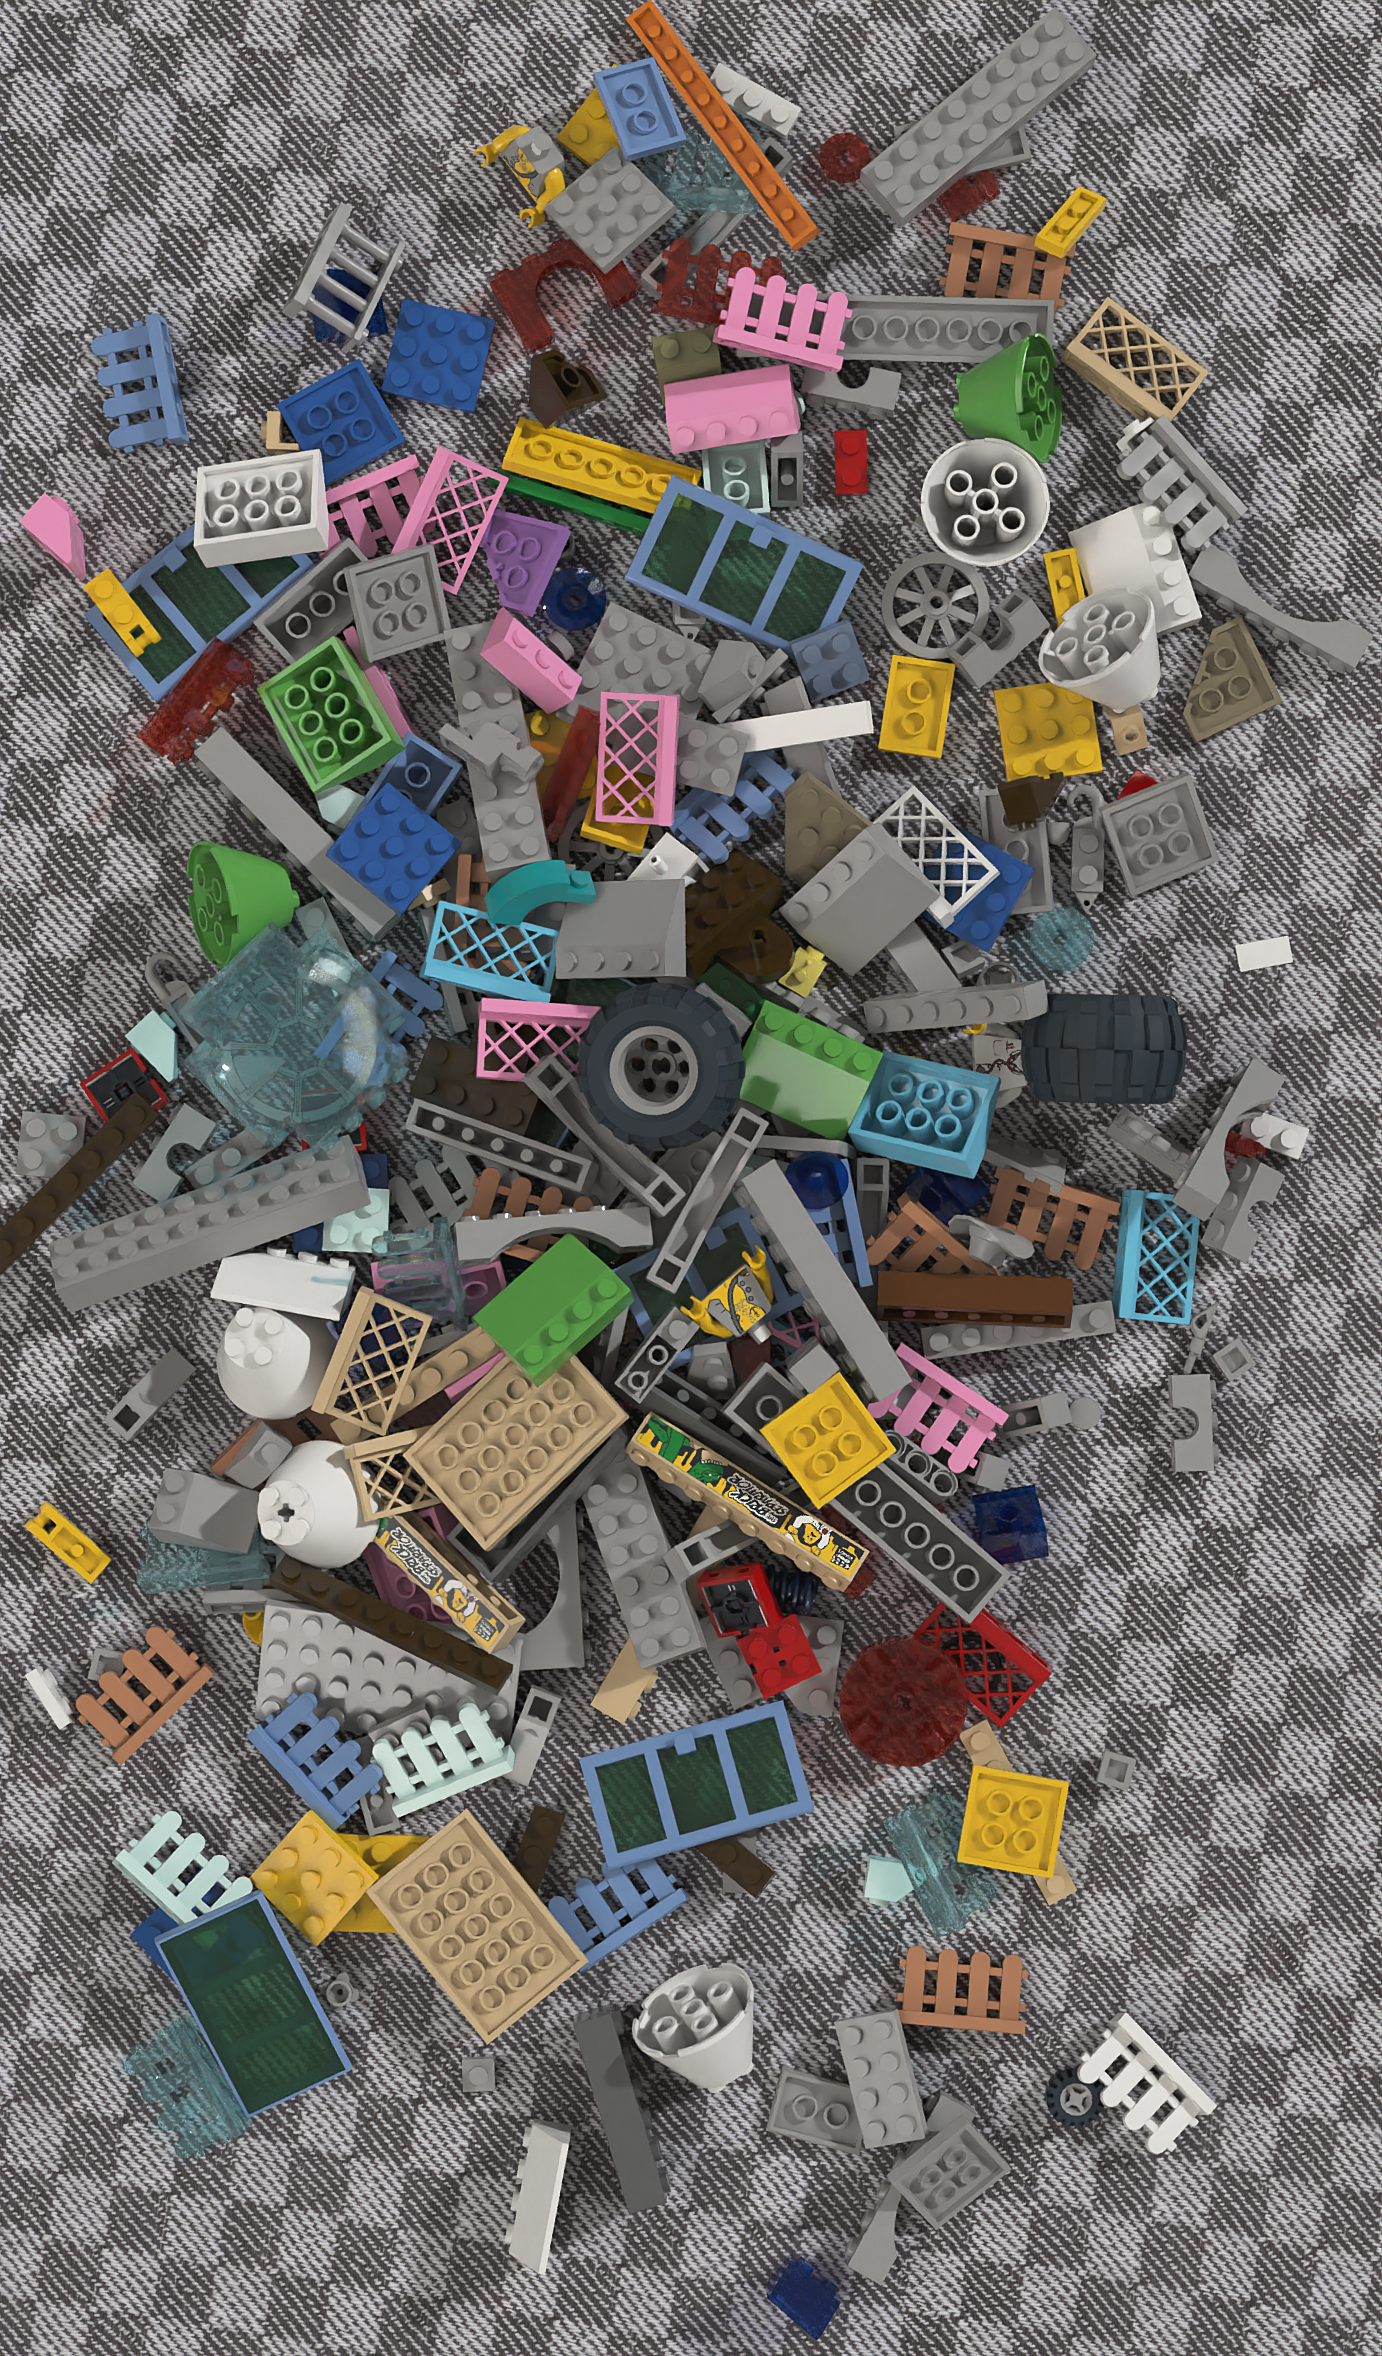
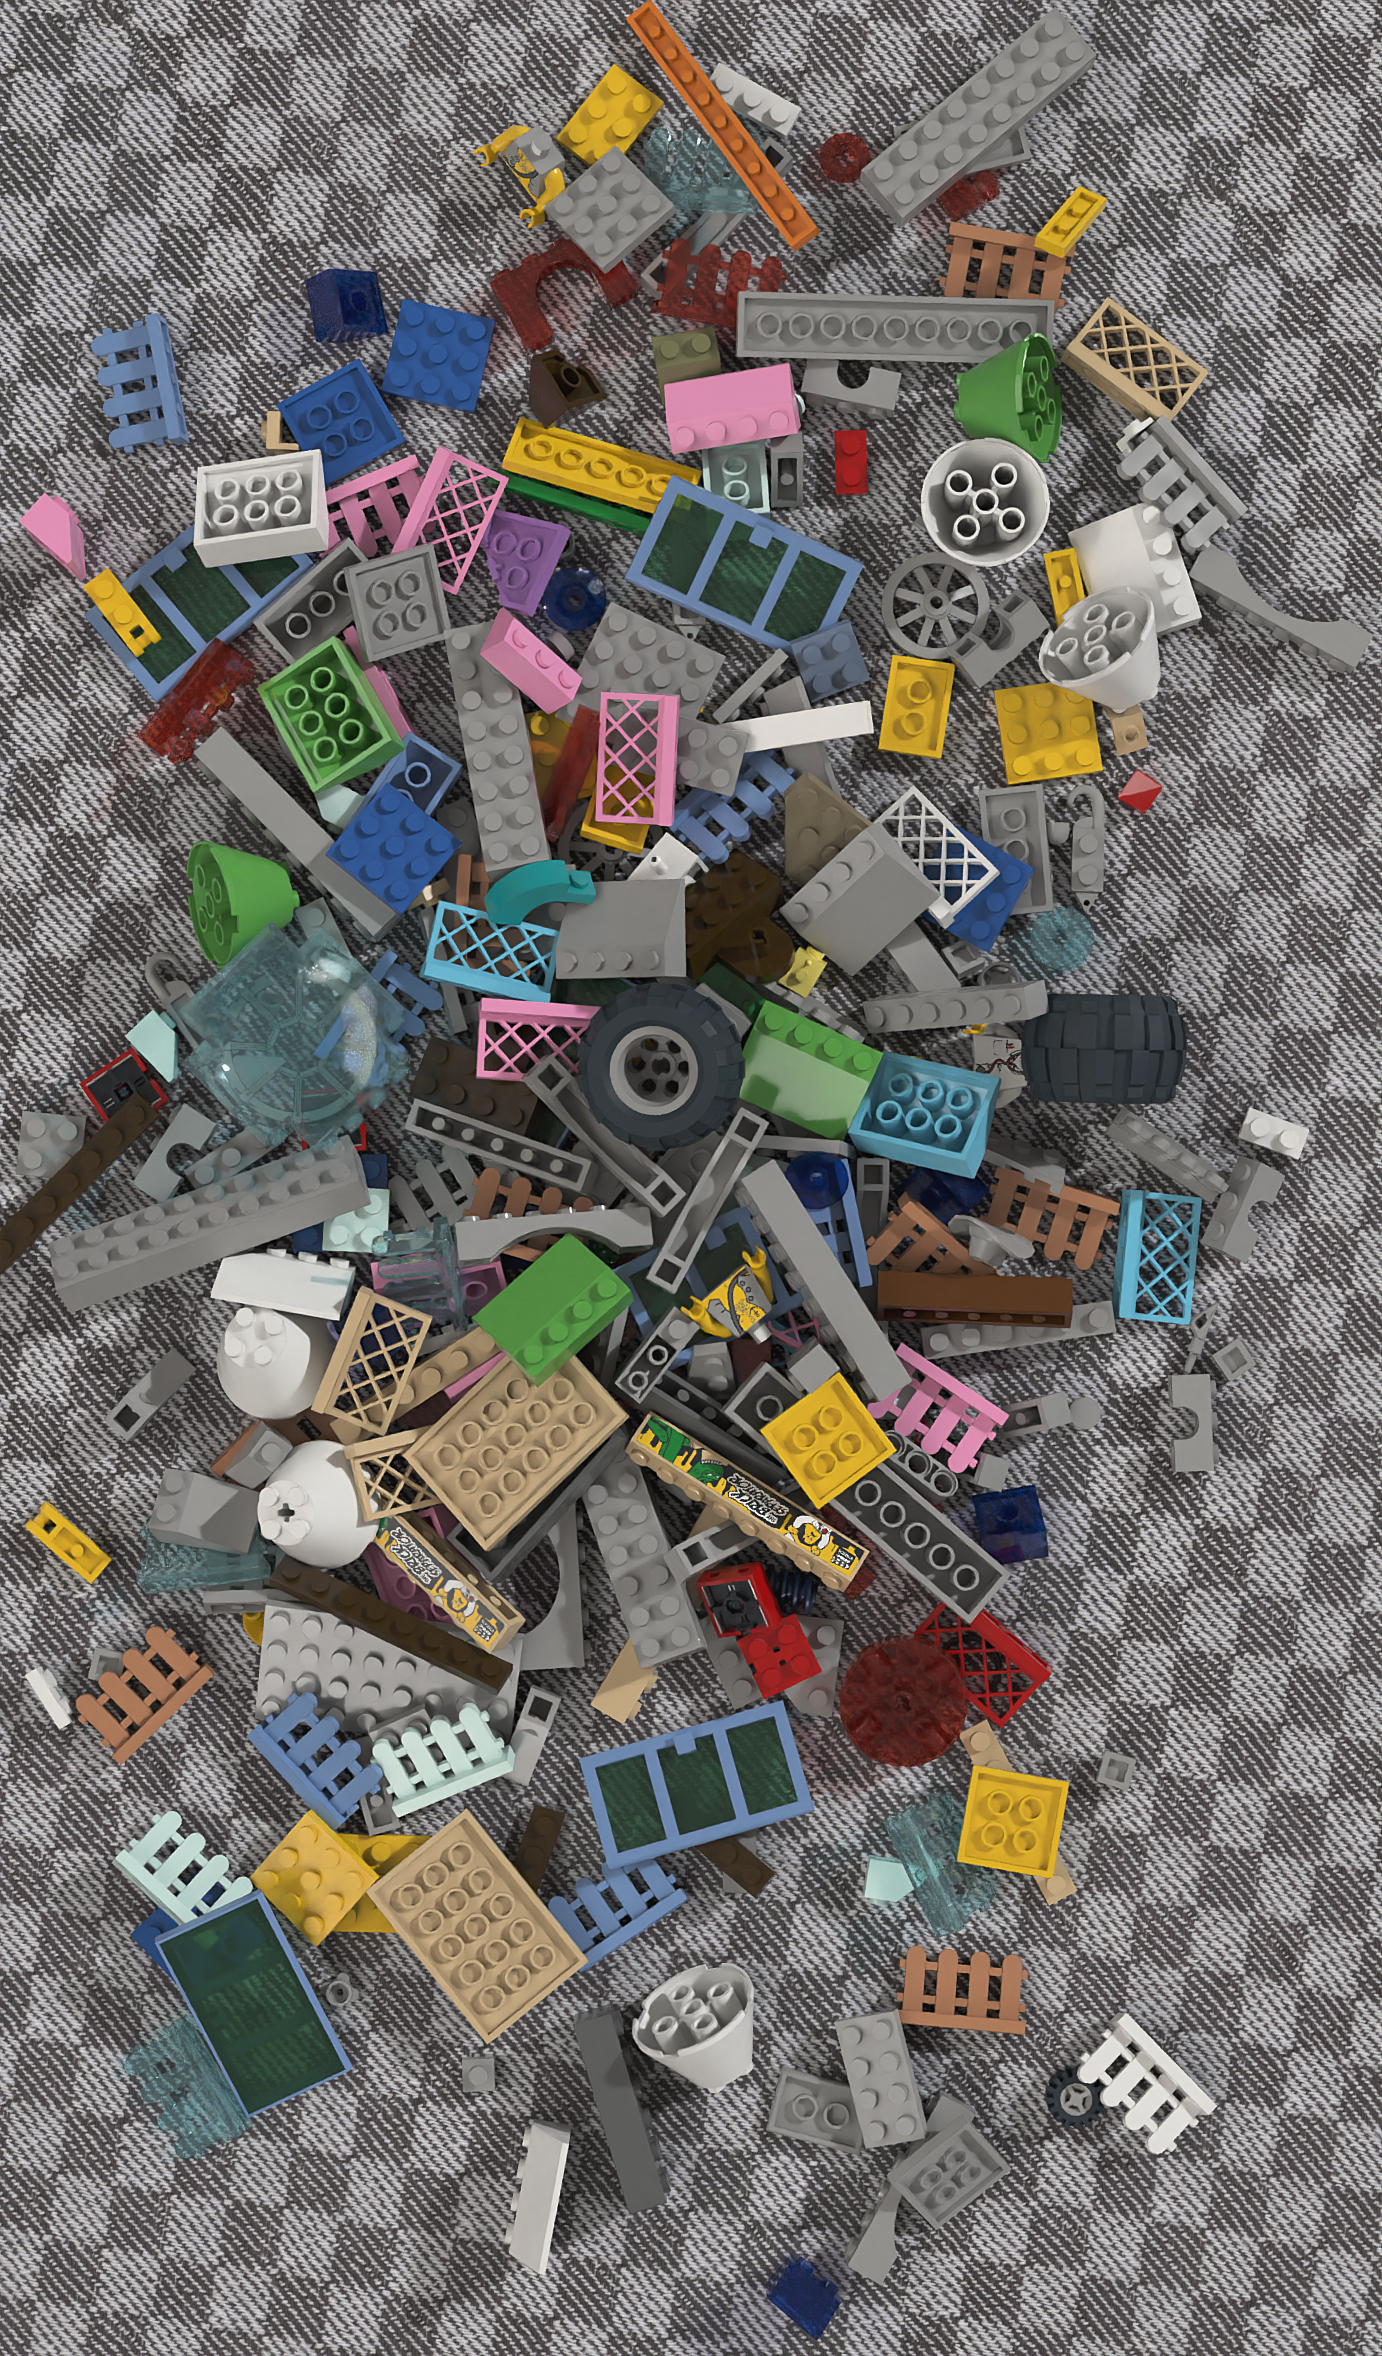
light grey fence [281,202,406,354] -> none
light grey plate [438,722,544,782] -> none
medium blue plate [593,57,687,162] -> none
light grey slope [697,639,766,711] -> none
bright pink fence [712,267,853,374] -> none
dark brown slope [997,772,1067,832] -> none
light grey plate [1099,772,1220,897] -> none
light grey arch [1172,1058,1286,1222] -> none
dark tan plate [1181,616,1283,744] -> none
clear red gear [1224,1132,1266,1160] -> none
white sticker [1235,936,1293,972] -> none

